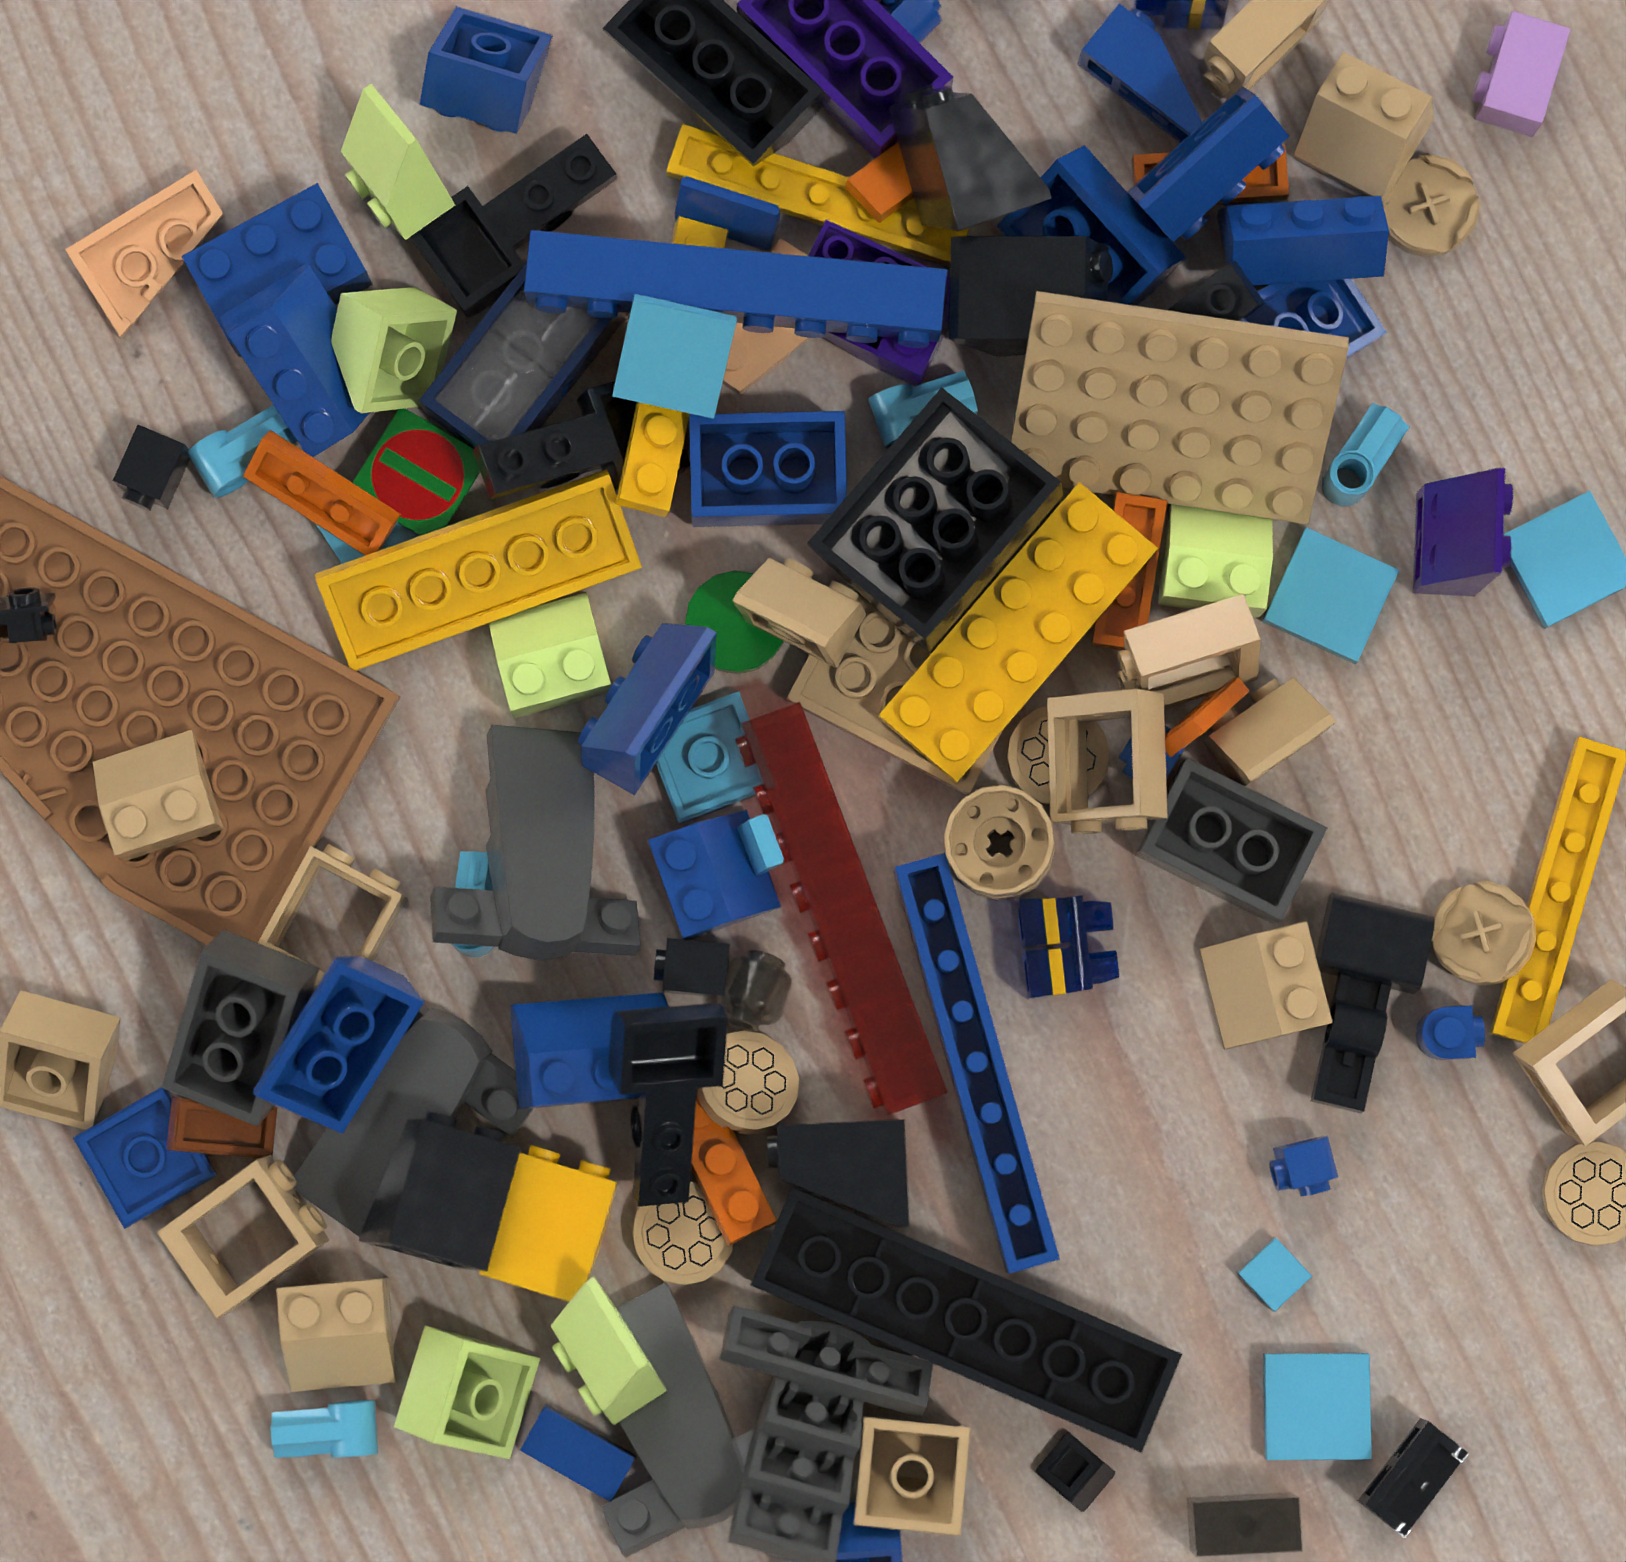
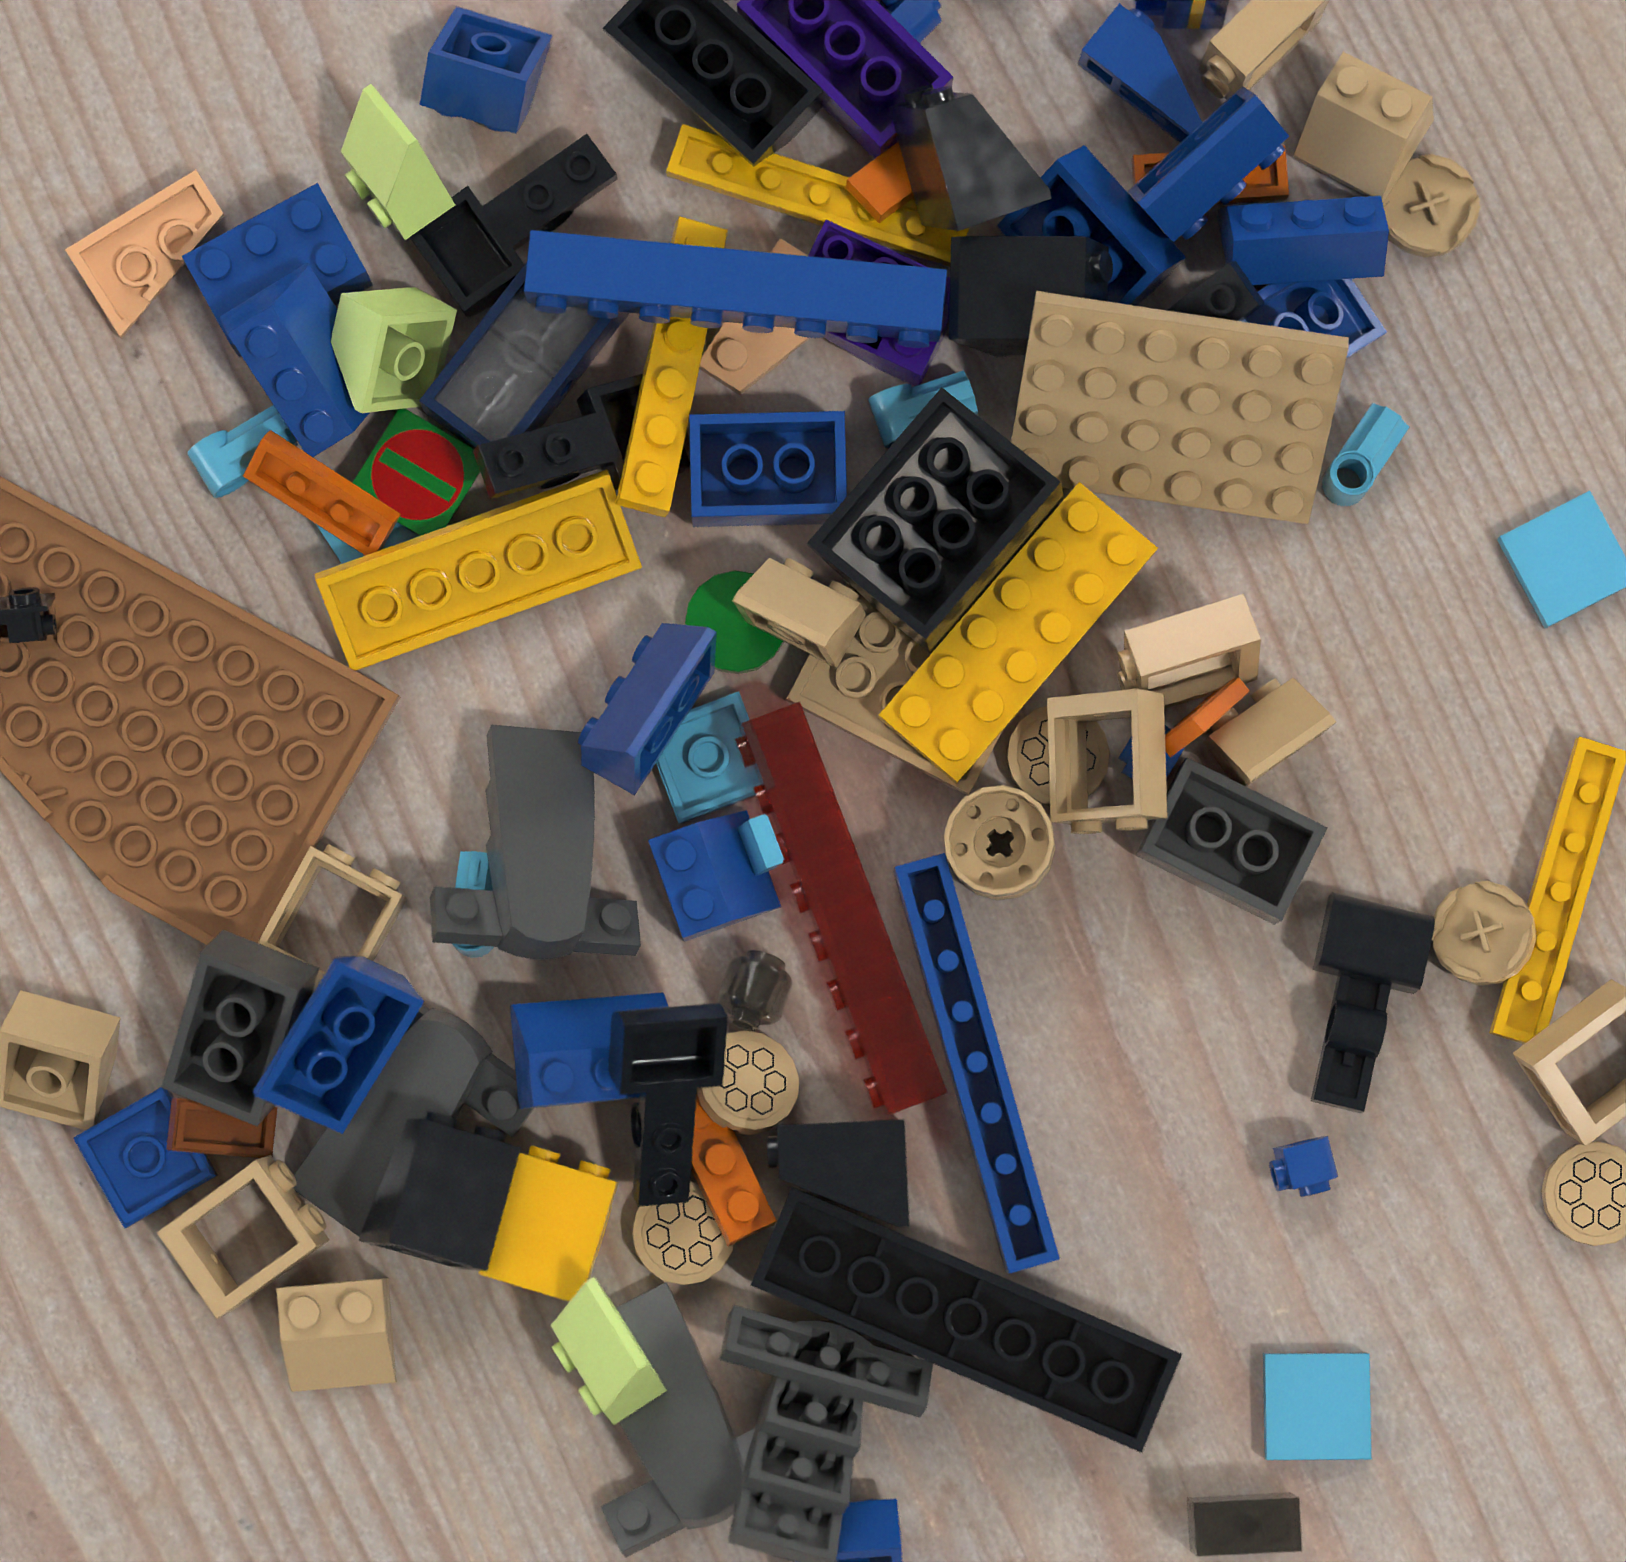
tan slope [93,730,224,861] -> none
black brick [112,425,190,511] -> none
medium azure piece [271,1400,378,1458] -> none
yellowish green slope [394,1325,540,1459] -> none
yellowish green slope [489,592,612,718] -> none
blue slope [520,1404,637,1502] -> none
medium azure tile [612,294,737,419] -> none
black brick [654,938,730,998] -> none
blue slope [675,176,781,251] -> none
tan slope [854,1417,970,1536] -> none
clear blue hips [1017,895,1119,1000] -> none
black slope [1034,1431,1115,1512] -> none
orange plate [1091,492,1167,650] -> none
yellowish green slope [1158,504,1273,618] -> none
tan slope [1199,921,1333,1050] -> none
medium azure tile [1237,1237,1312,1312] -> none
medium azure tile [1262,527,1399,664] -> none
black hinge [1357,1418,1468,1538] -> none
dark purple slope [1413,468,1513,597] -> none
blue plate [1416,1005,1485,1060] -> none
lavender brick [1472,11,1571,137] -> none

